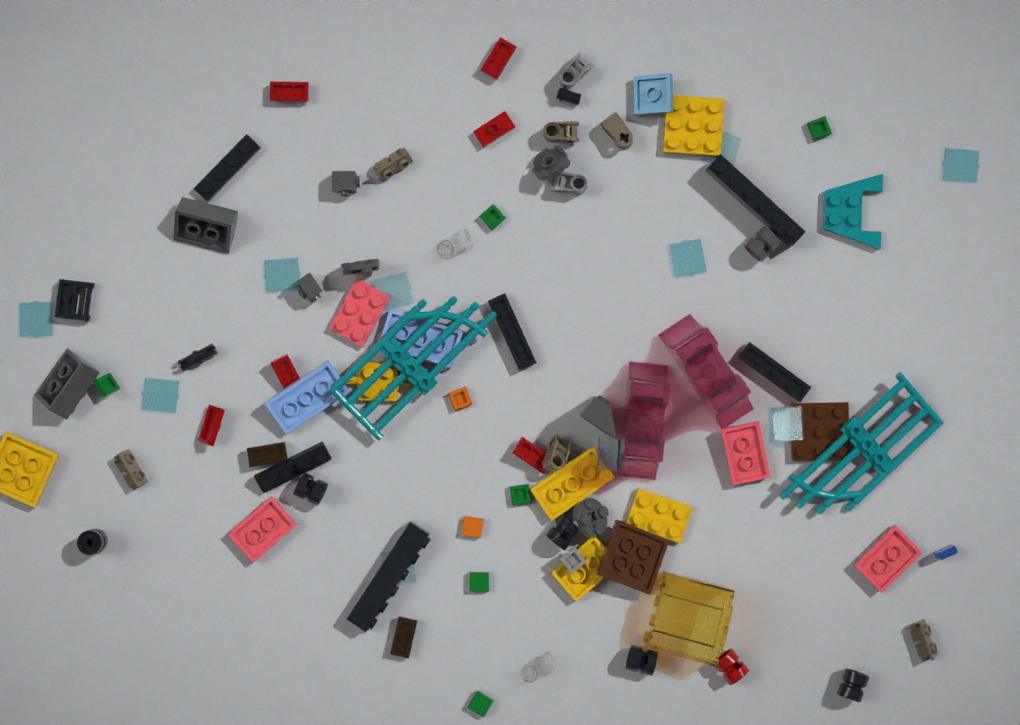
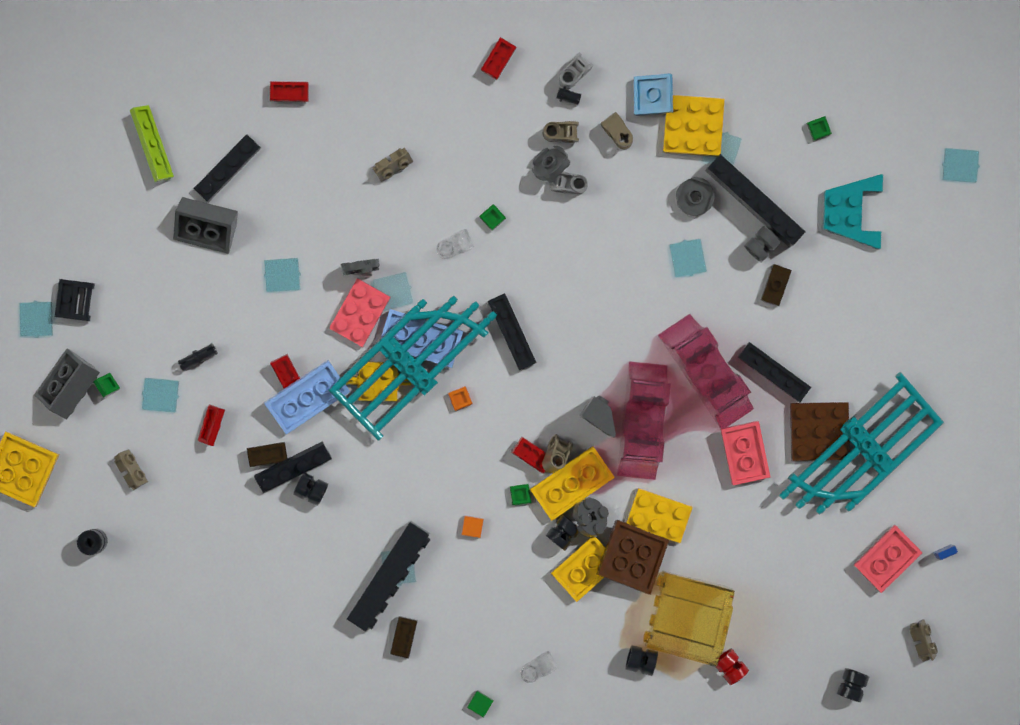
coral plate [228,496,297,563] -> none
dark grey brick [292,272,322,303] -> none
dark grey brick [332,171,360,196] -> none
green tile [470,572,489,592] -> none
red plate [473,111,515,148] -> none
light grey plate [560,546,586,574] -> none
clear light blue piece [597,436,622,471] -> none
clear light blue piece [771,405,804,442] -> none
none -> lime plate [130,105,174,182]
none -> dark grey plate [676,177,715,216]
none -> dark brown plate [761,264,792,306]

